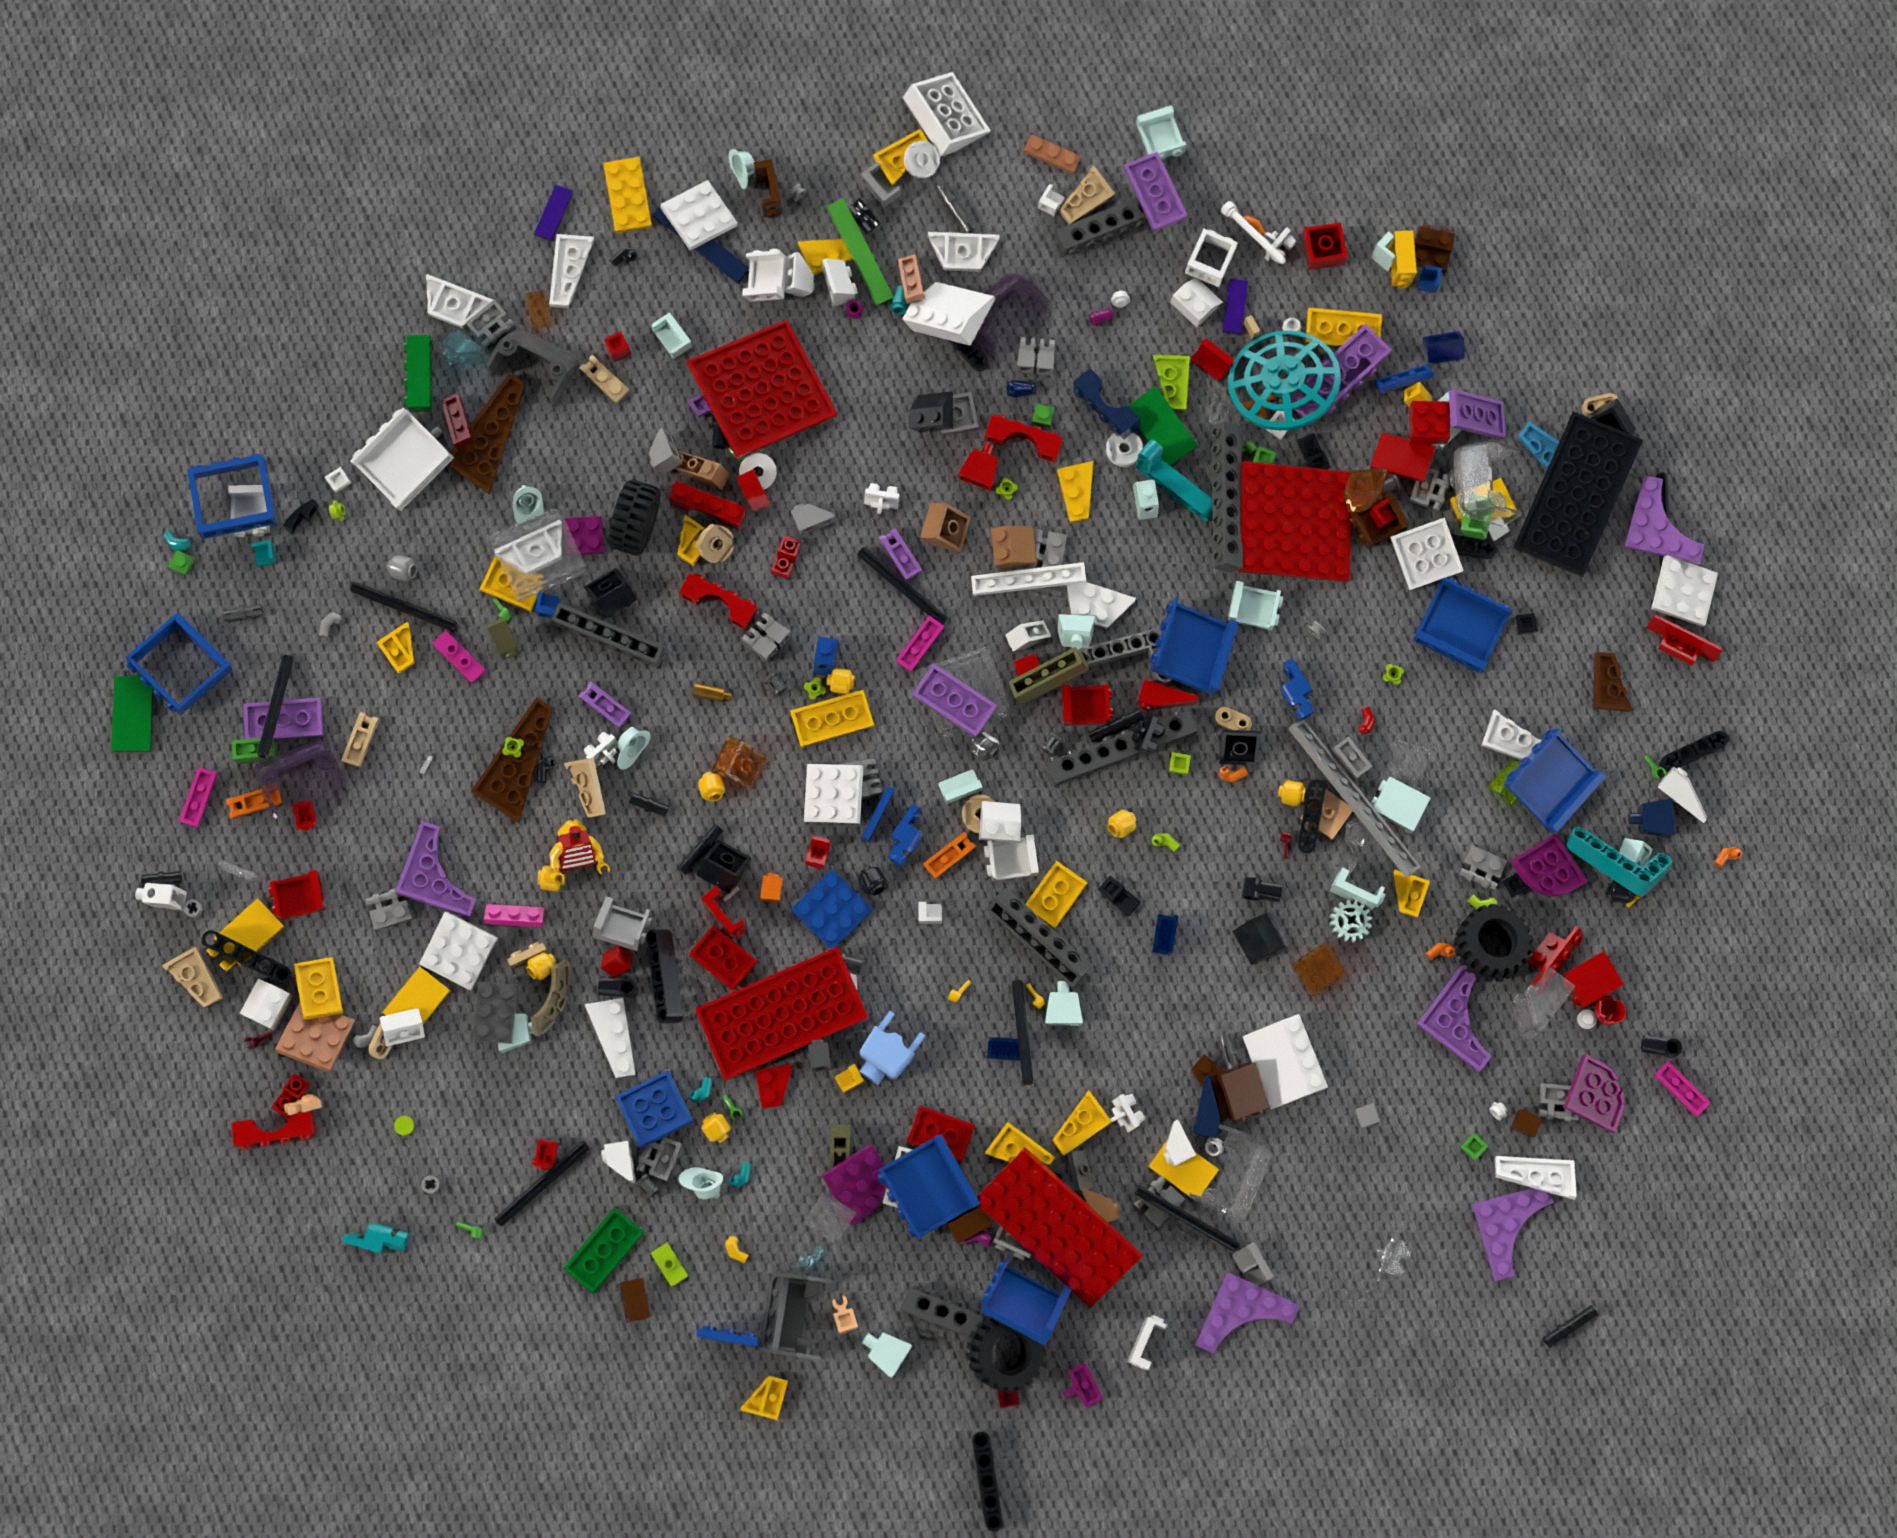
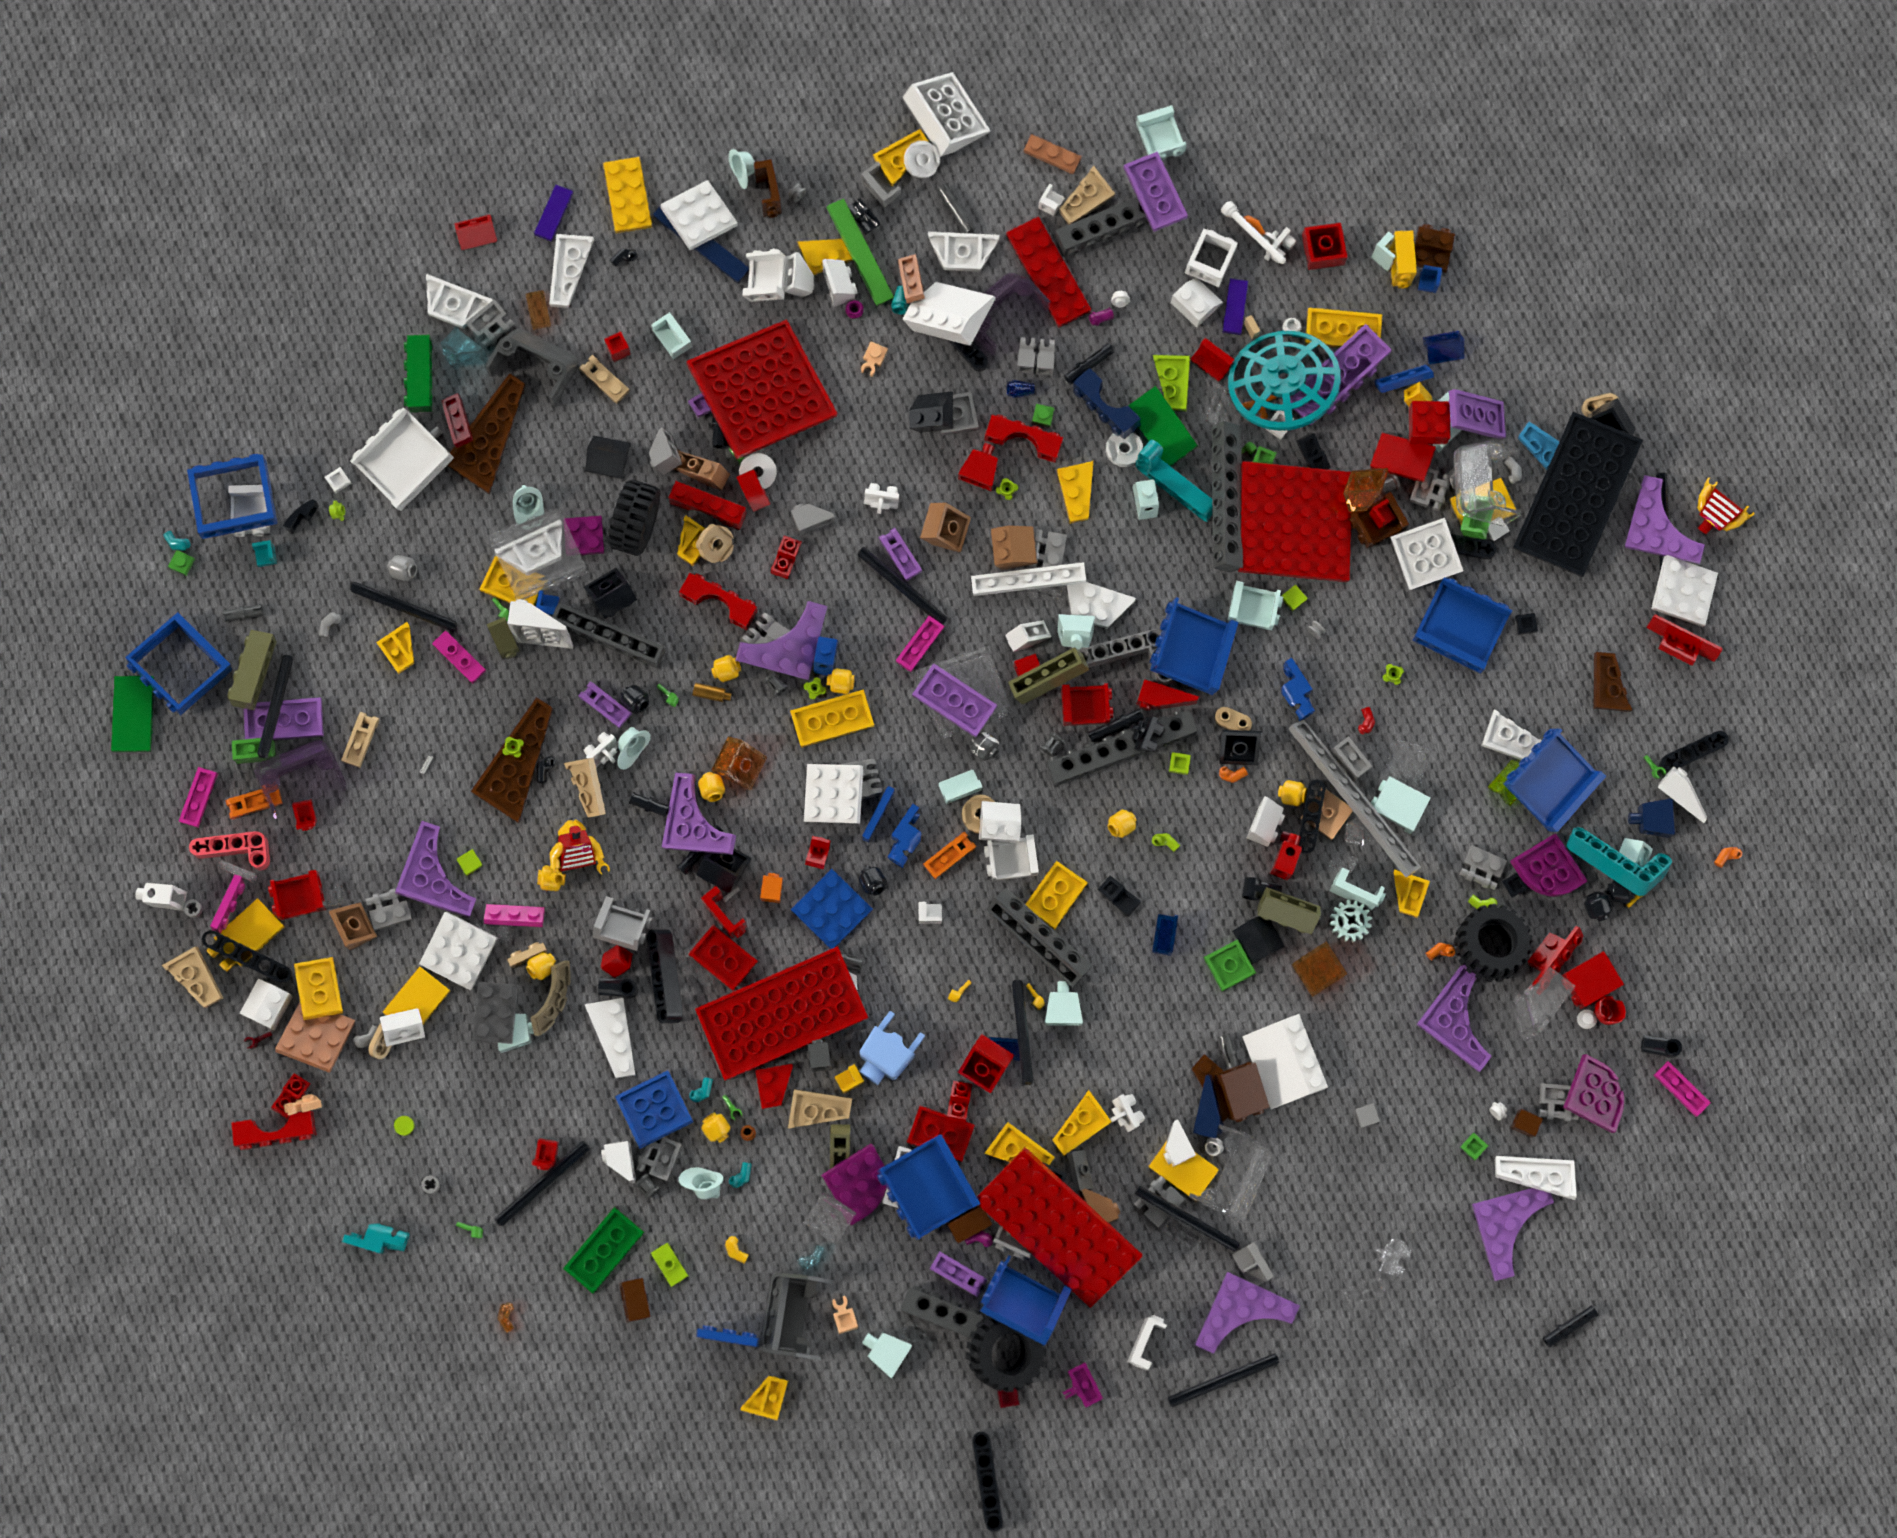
black pin [141,871,182,887] -> none
none -> coral beam [189,831,270,871]
none -> dark pink plate [210,874,245,934]
none -> olive brick [227,630,277,711]
none -> medium nougat slope [329,902,377,950]
none -> red panel [454,214,497,250]
none -> lime tile [456,849,483,876]
none -> clear orange arm [497,1302,515,1333]
none -> white slope [507,599,574,649]
none -> black slope [585,435,630,479]
none -> black head [621,685,649,713]
none -> bright green hand [657,684,679,707]
none -> medium lavender plate [662,773,736,855]
none -> yellow head [711,655,741,682]
none -> medium lavender plate [735,601,827,680]
none -> dark orange pin [740,1125,756,1141]
none -> tan wing [788,1089,852,1128]
none -> light nougat plate [861,342,888,377]
none -> medium lavender plate [930,1252,987,1297]
none -> red slope [946,1081,973,1124]
none -> red brick [957,1034,1015,1094]
none -> red plate [1006,216,1091,328]
none -> black pin [1064,343,1114,385]
none -> black axle [1167,1354,1280,1407]
none -> bright green tile [1203,939,1256,992]
none -> white slope [1247,796,1285,847]
none -> olive brick [1257,887,1321,935]
none -> red torso [1270,833,1302,881]
none -> lime tile [1282,584,1308,612]
none -> light grey arm [1504,457,1522,484]
none -> black head [1584,891,1612,921]
none -> torso [1697,477,1755,535]

